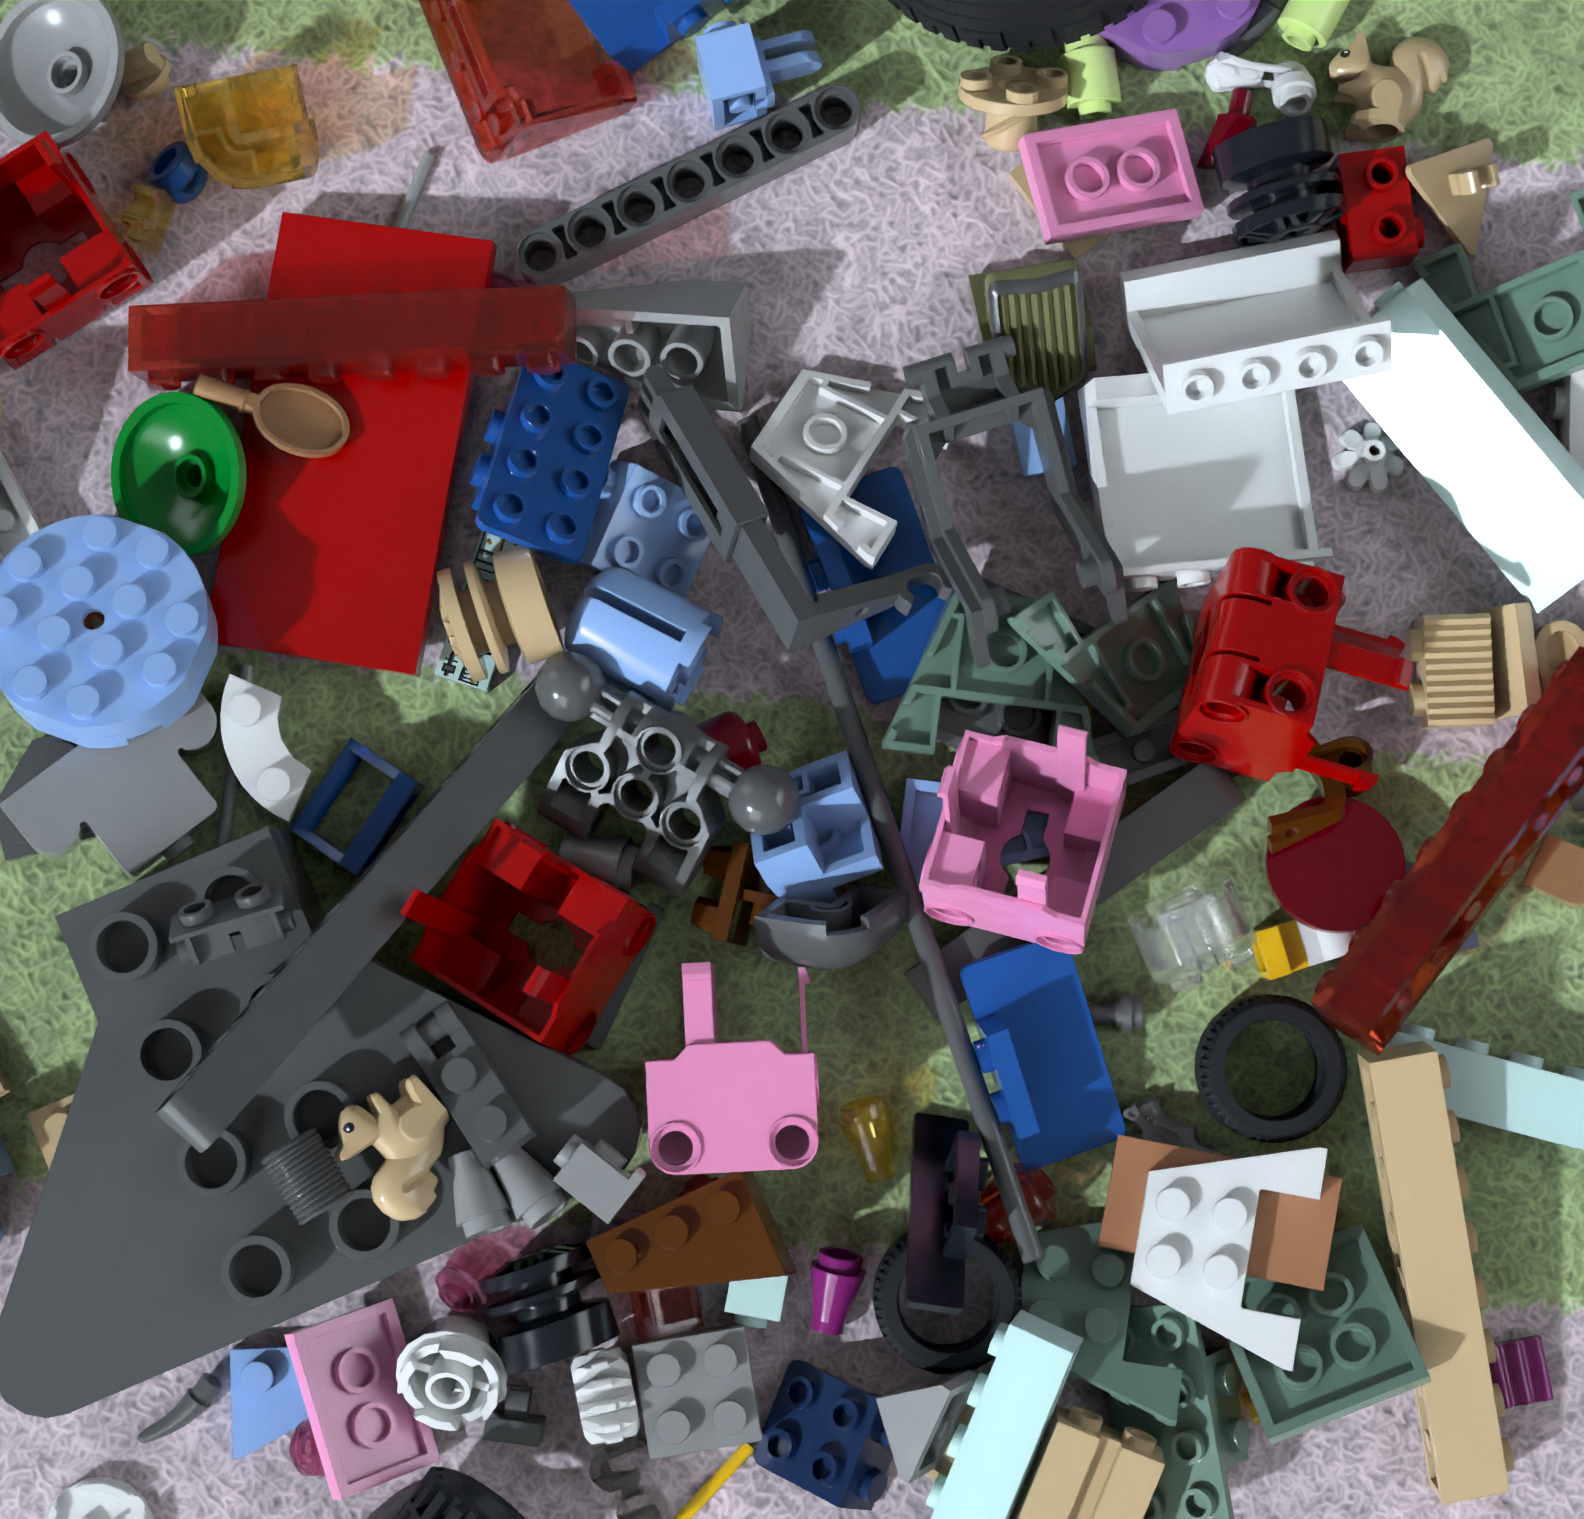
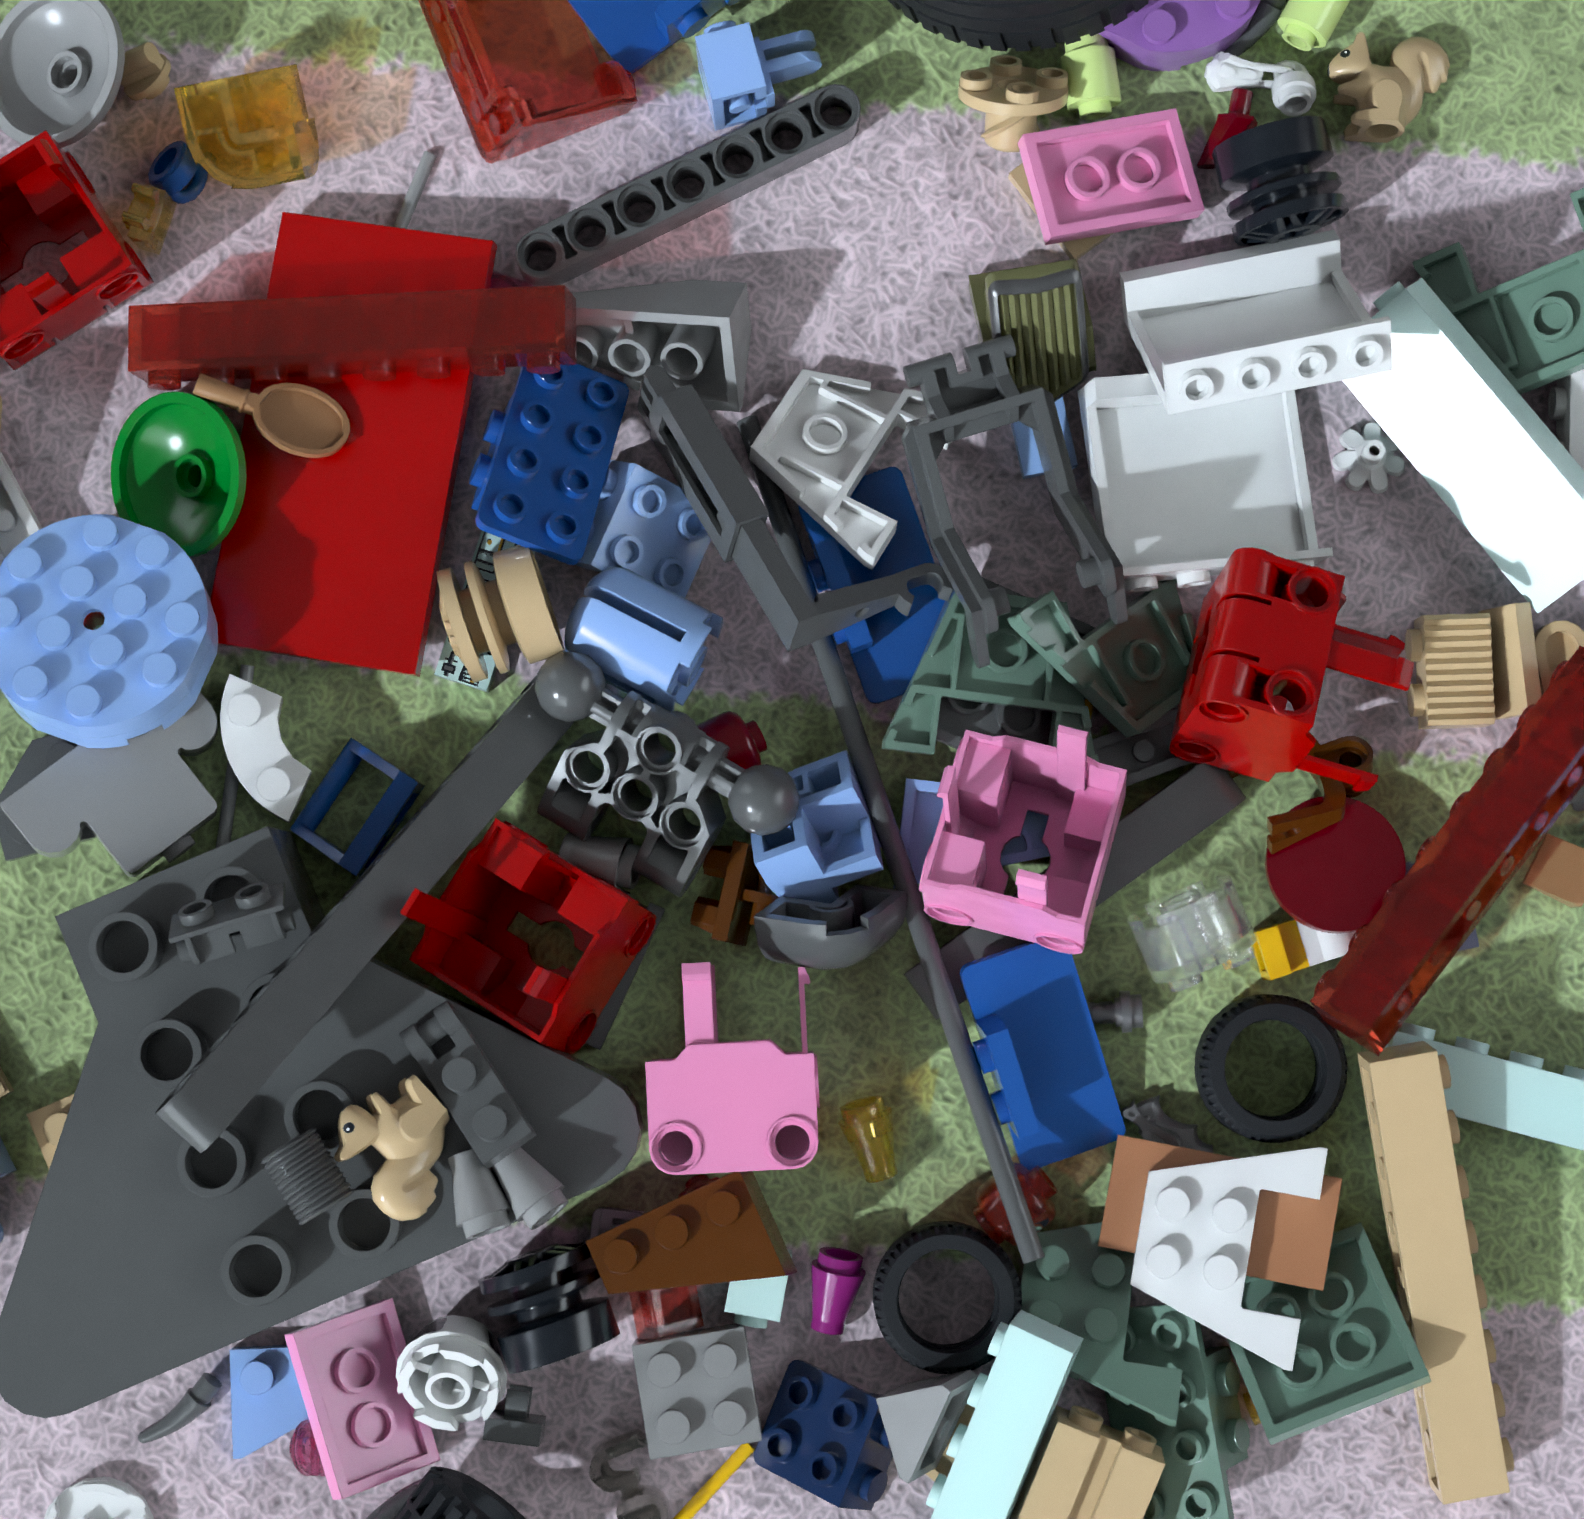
clear pink plate [435,1247,493,1312] -> none
light grey brick [553,1134,647,1224] -> none
white gear [571,1347,640,1445] -> none
black bracket [905,1112,988,1315] -> none
red brick [1329,146,1425,274] -> none
tan piece [1405,138,1501,255] -> none
magenta piece [1489,1335,1554,1409] -> none

